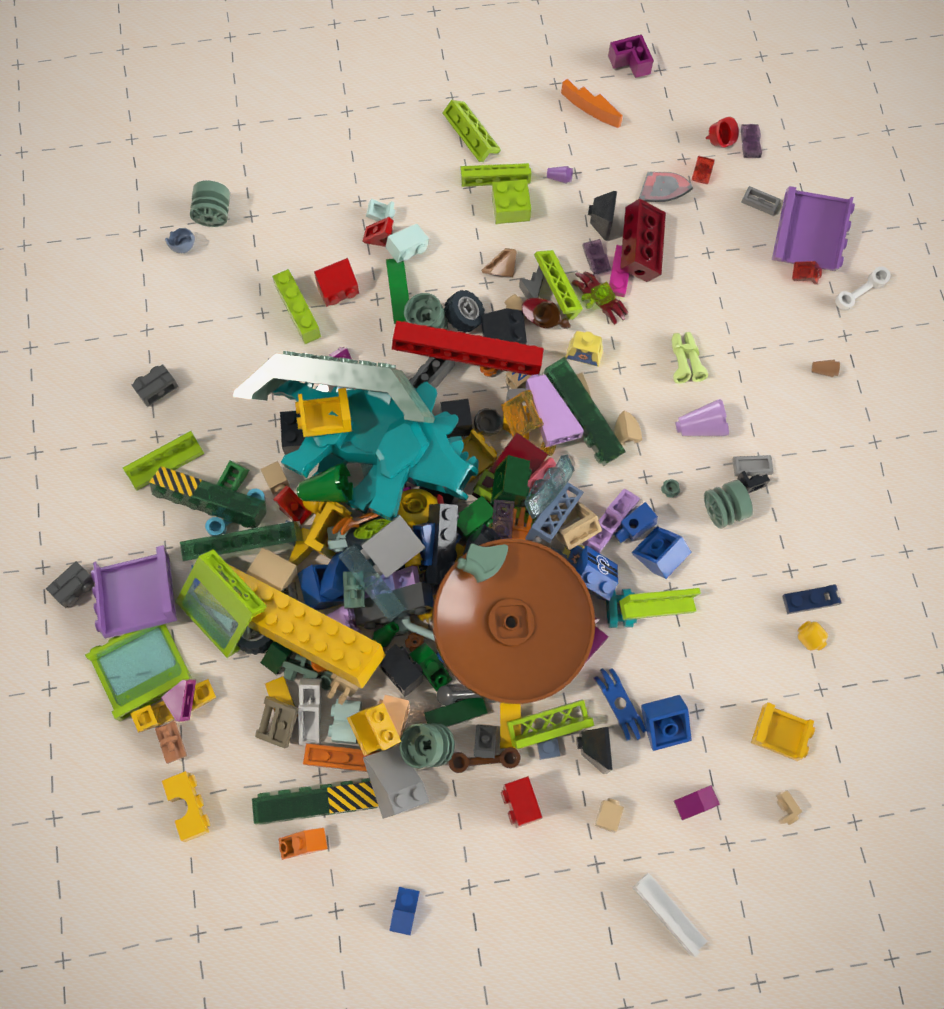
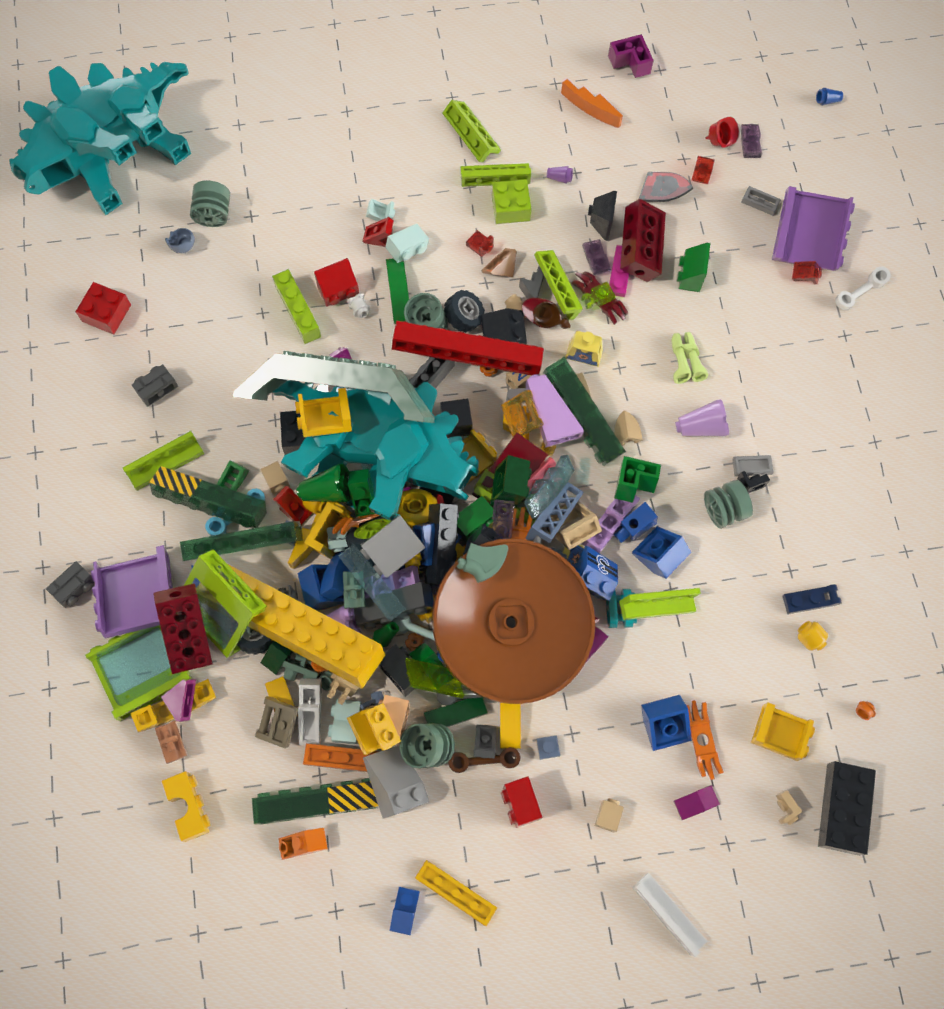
tan slope [246,547,298,592] -> none
dark grey hair [474,408,503,436] -> none
lime fence [507,699,594,749] -> none
black slope [576,727,613,774] -> none
blue piece [593,668,646,741] -> none
sand green plate [661,479,680,498] -> none
medium nougat cone [812,359,840,377] -> none
none -> teal animal [9,62,191,215]
none -> red brick [75,282,131,335]
none -> dark red brick [153,583,213,674]
none -> white brick [347,293,370,318]
none -> green slope [348,469,375,517]
none -> sand blue hand [360,691,384,709]
none -> clear neon green piece [405,658,464,699]
none -> yellow tile [415,860,497,926]
none -> clear red bracket [466,230,494,257]
none -> green brick [614,456,661,503]
none -> green slope [676,242,711,292]
none -> orange piece [686,700,724,780]
none -> blue cone [816,88,843,105]
none -> black brick [818,761,876,856]
none -> orange plate [856,701,876,720]

